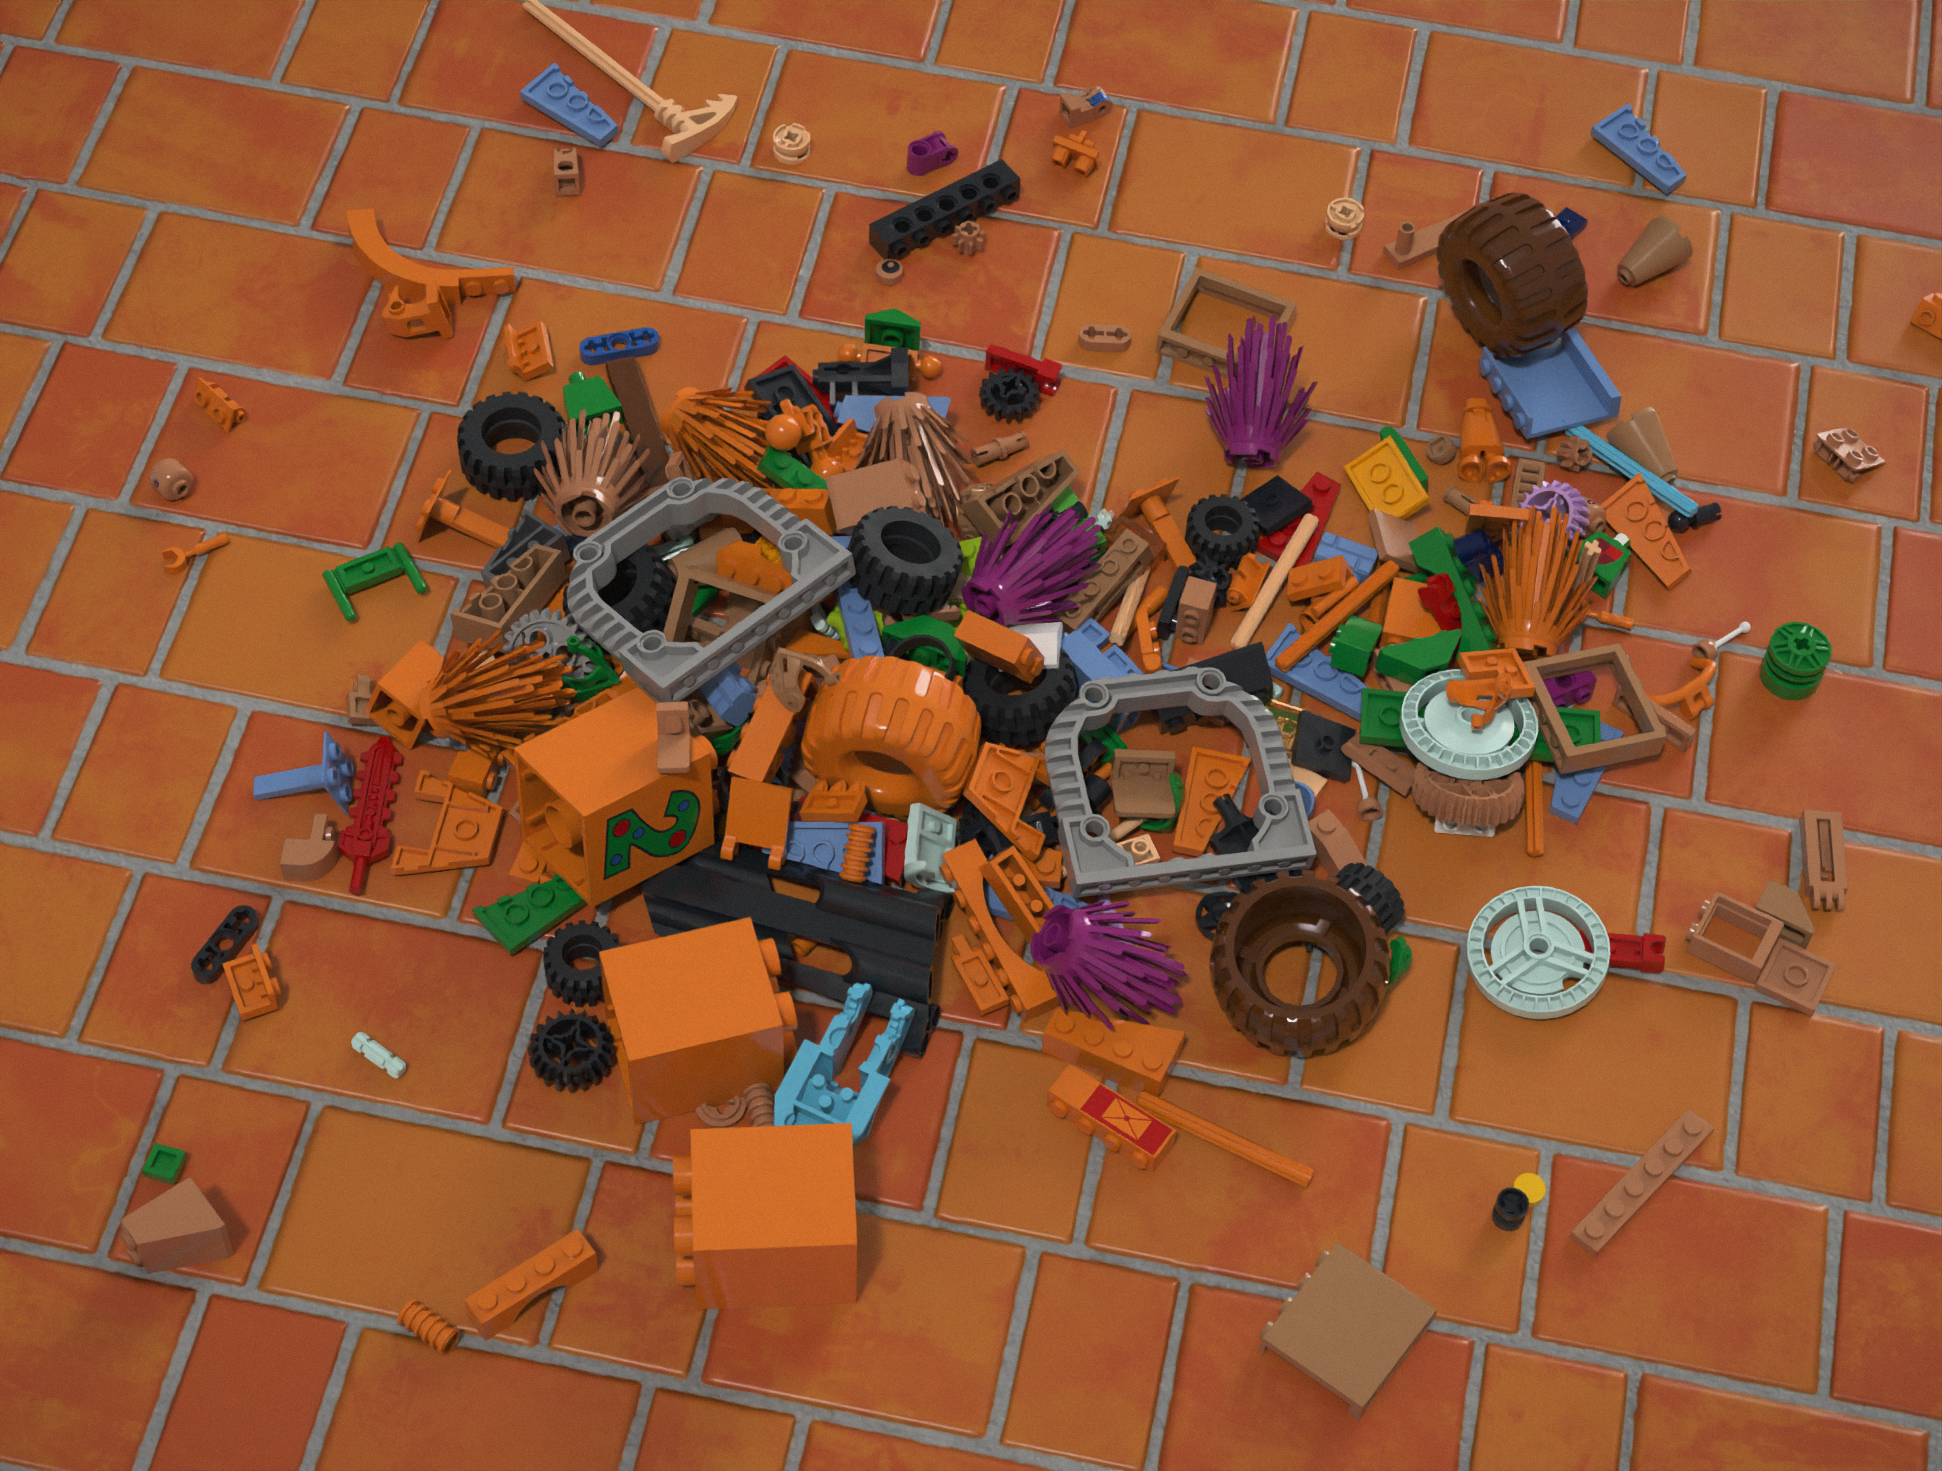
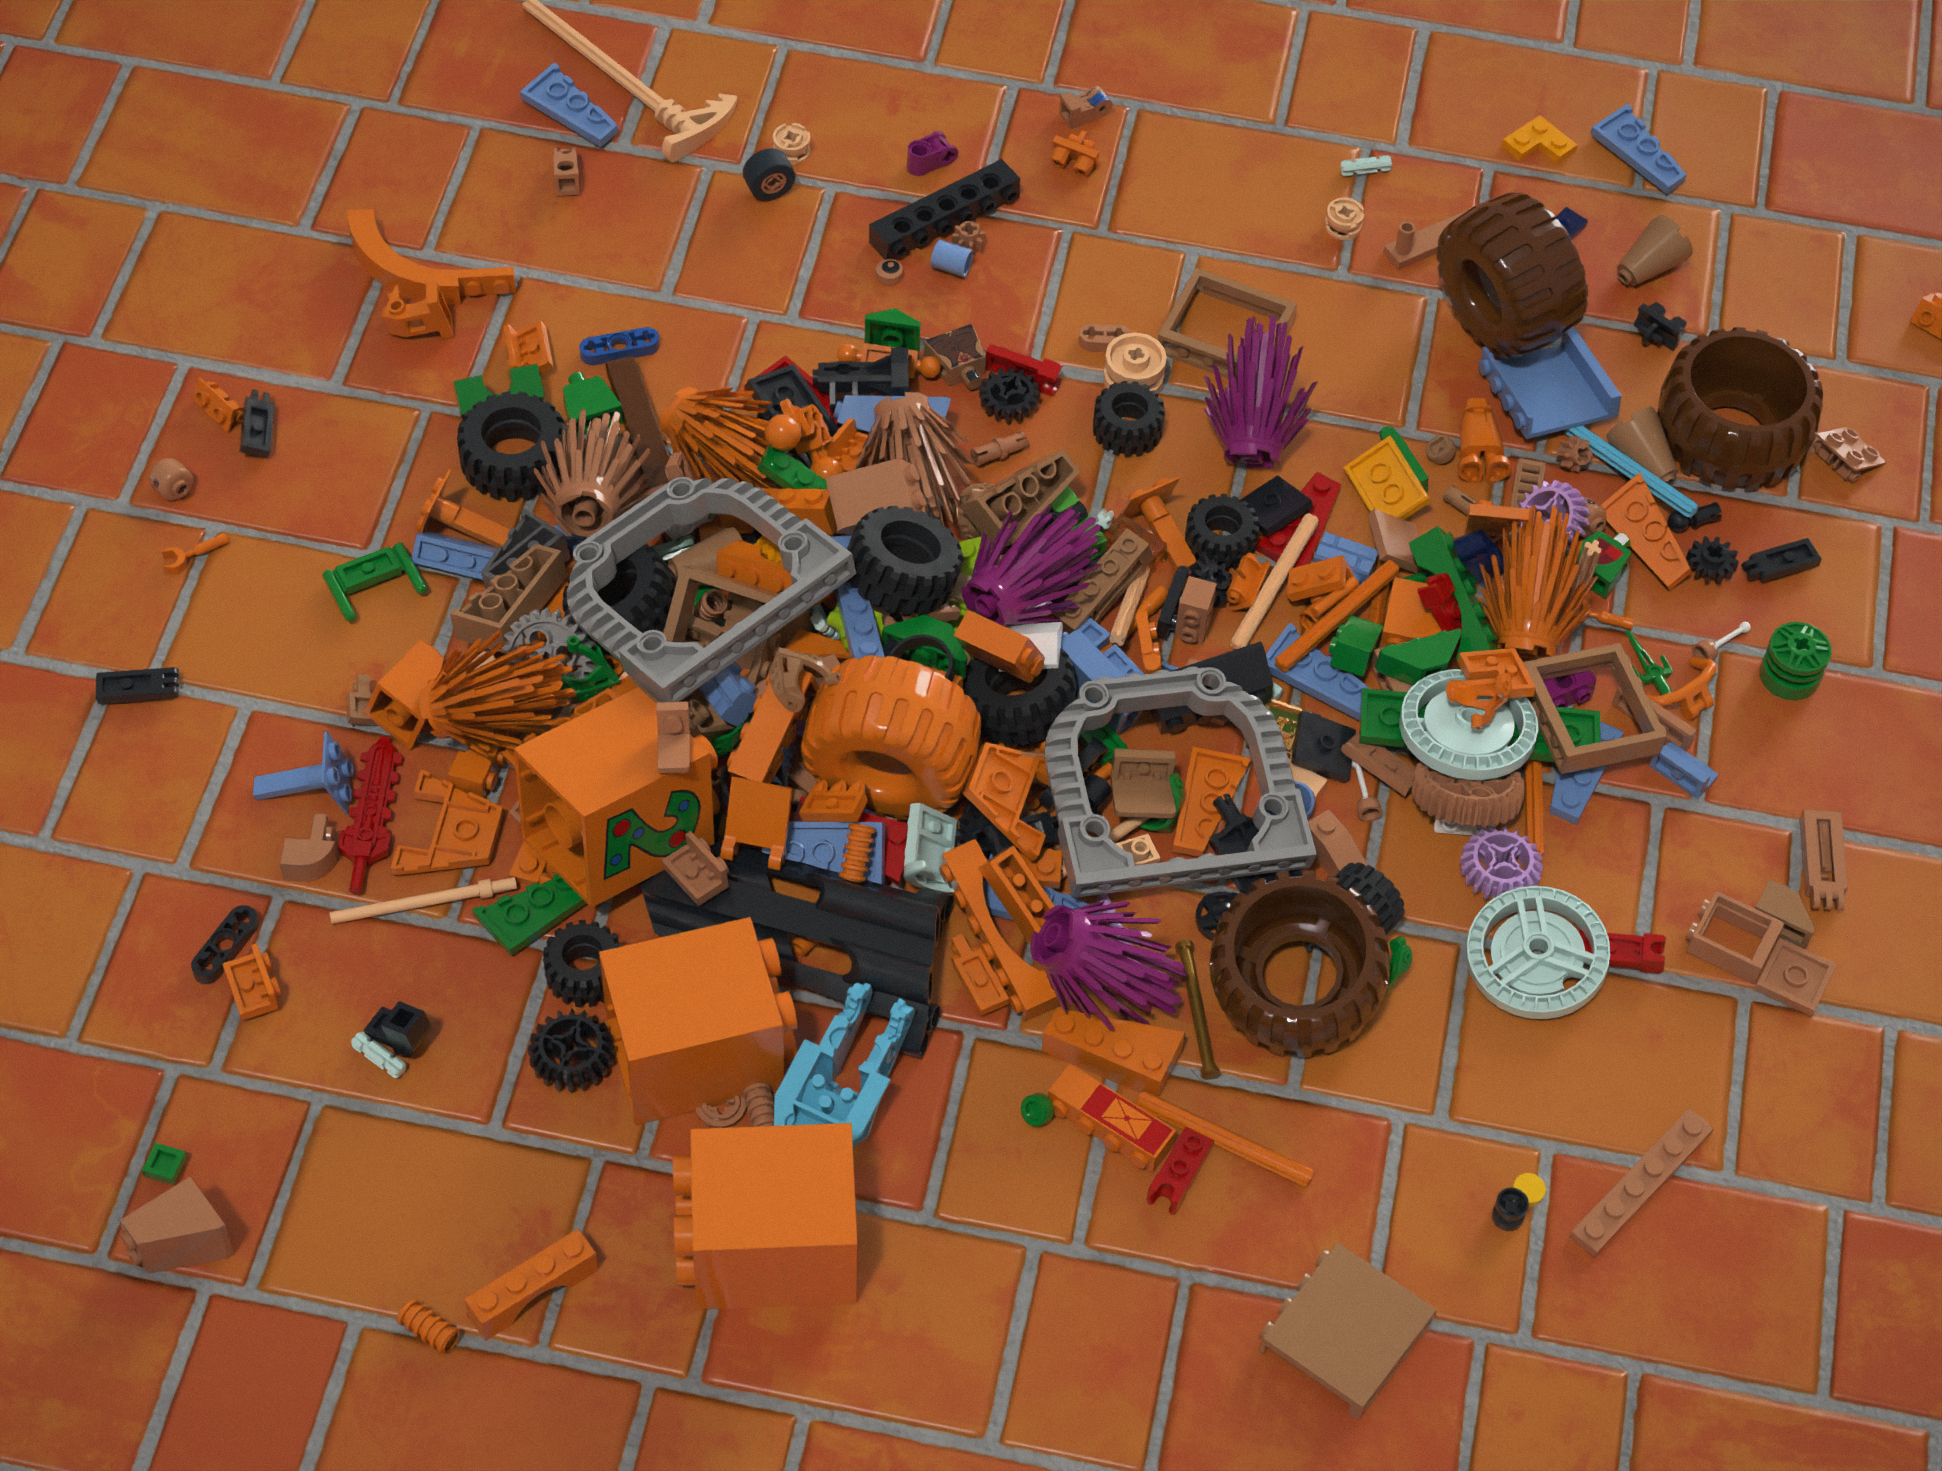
none -> black hinge [96,667,179,704]
none -> black hinge [239,389,274,458]
none -> light nougat bar [330,877,517,924]
none -> black brick [364,1001,431,1058]
none -> medium blue panel [412,531,497,580]
none -> green arch [453,364,545,417]
none -> nougat bracket [661,831,729,906]
none -> nougat piece [691,589,728,623]
none -> black wheel [743,148,795,200]
none -> torso [924,324,985,390]
none -> light blue piece [930,239,973,278]
none -> green tile [1021,1093,1054,1127]
none -> black tyre [1093,381,1165,457]
none -> light nougat wheel [1103,332,1167,395]
none -> red plate [1146,1126,1214,1215]
none -> pearl gold bar [1175,940,1220,1080]
none -> light aqua axle [1340,155,1392,176]
none -> lavender gear [1459,825,1543,901]
none -> light orange plate [1502,115,1577,164]
none -> green piece [1625,630,1673,695]
none -> black hips [1633,302,1687,351]
none -> medium blue panel [1649,742,1718,799]
none -> reddish brown tyre [1657,327,1823,491]
none -> black gear [1686,536,1739,584]
none -> black hinge [1741,538,1822,582]

